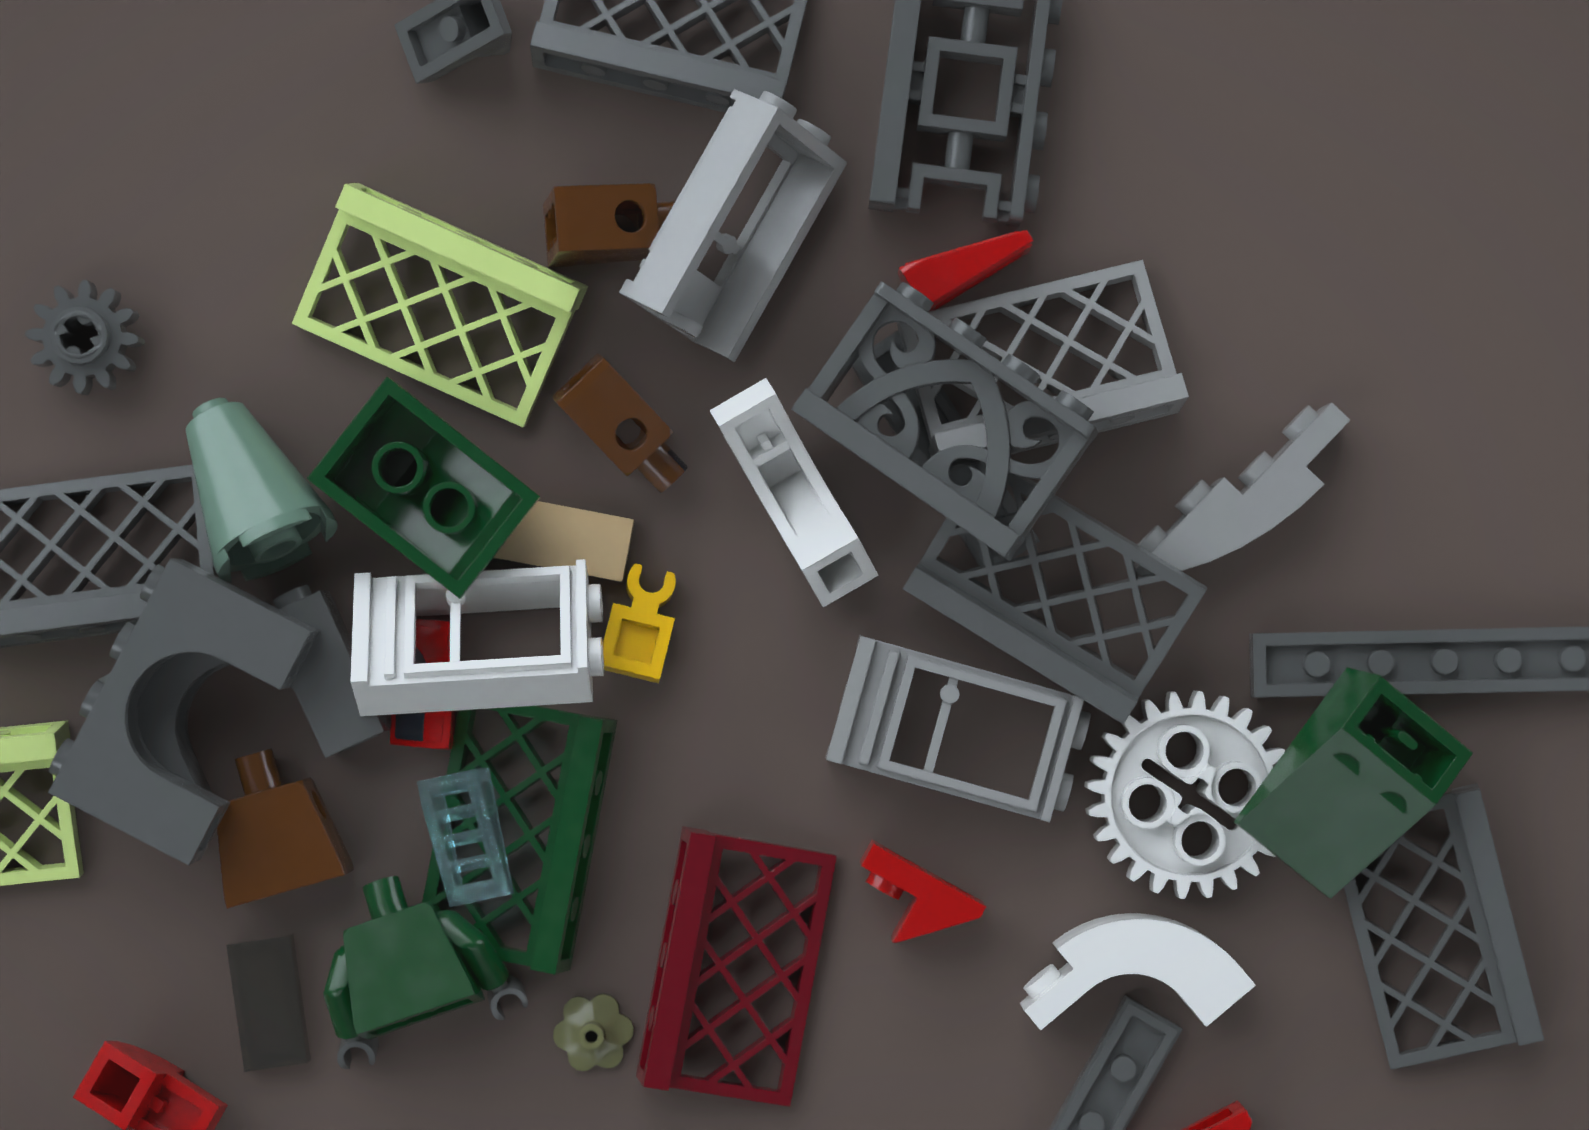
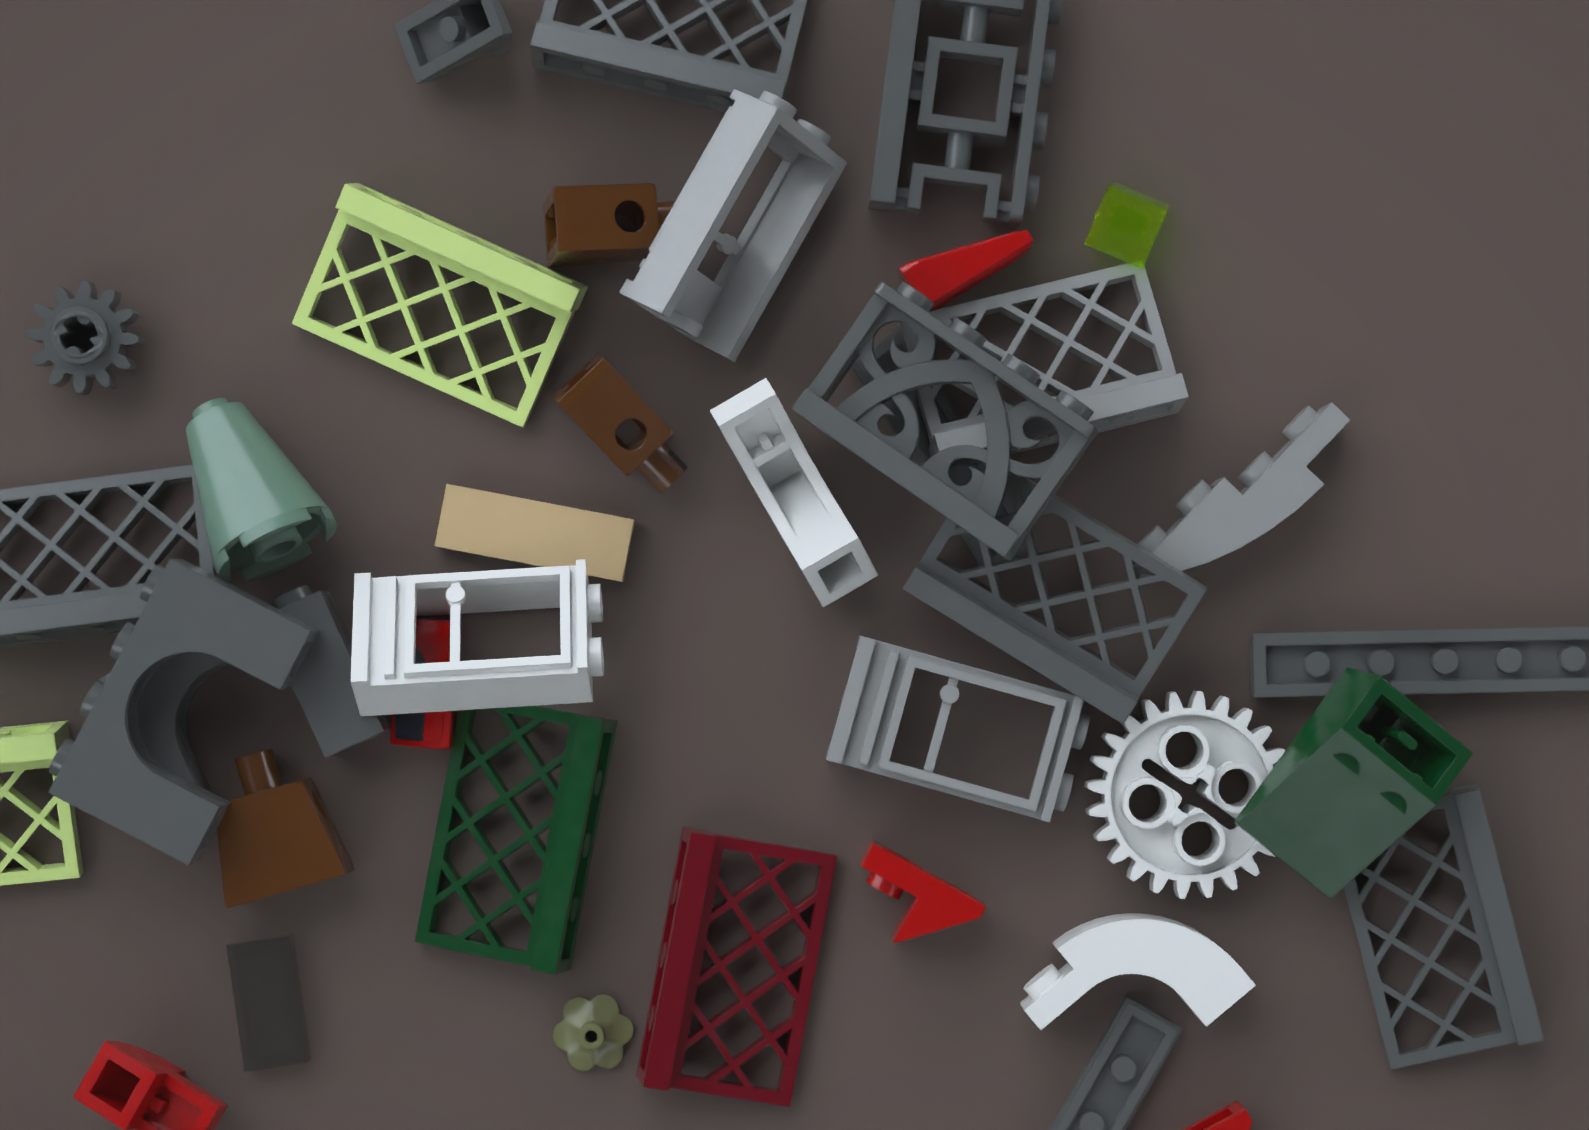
dark green slope [306,377,541,599] -> none
dark green torso [323,876,528,1069] -> none
clear light blue slope [417,768,514,907] -> none
yellow plate [603,563,676,684] -> none
none -> clear neon green slope [1084,182,1170,269]

